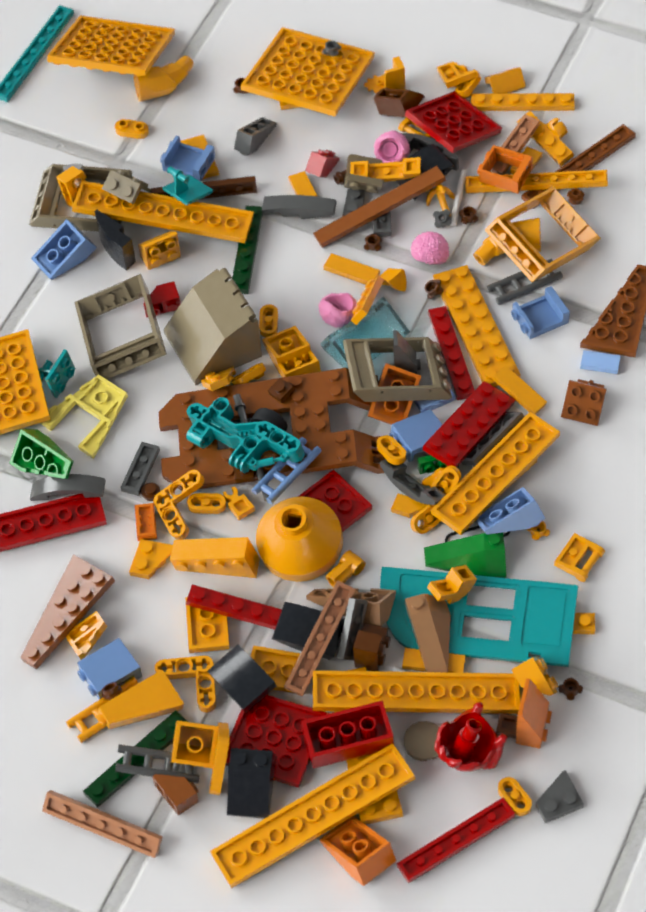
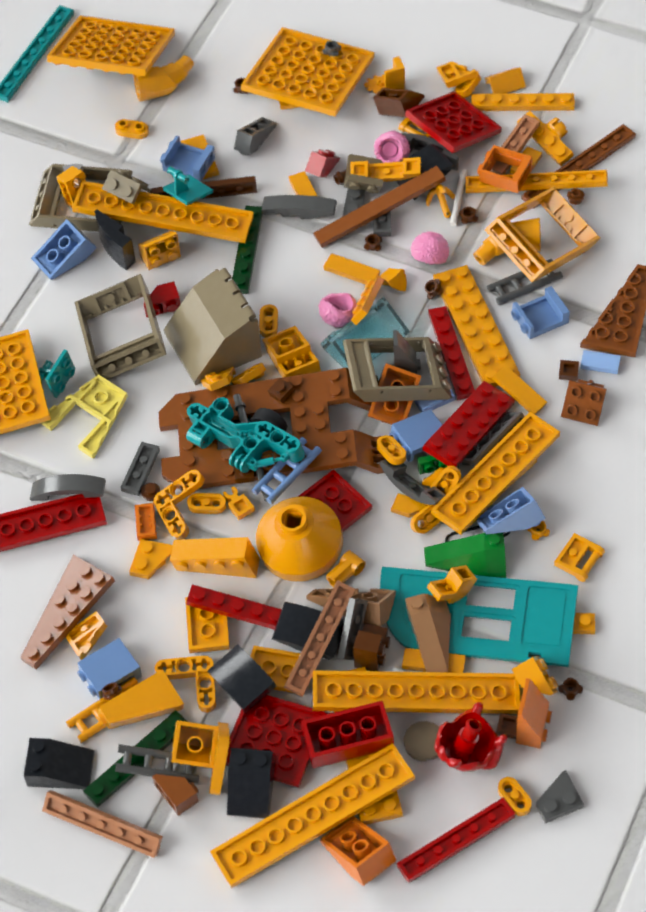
green wedge [9,429,74,479] -> none
dark grey plate [433,209,452,228] -> none
none -> black slope [23,738,95,789]
none -> reddish brown plate [559,360,579,381]

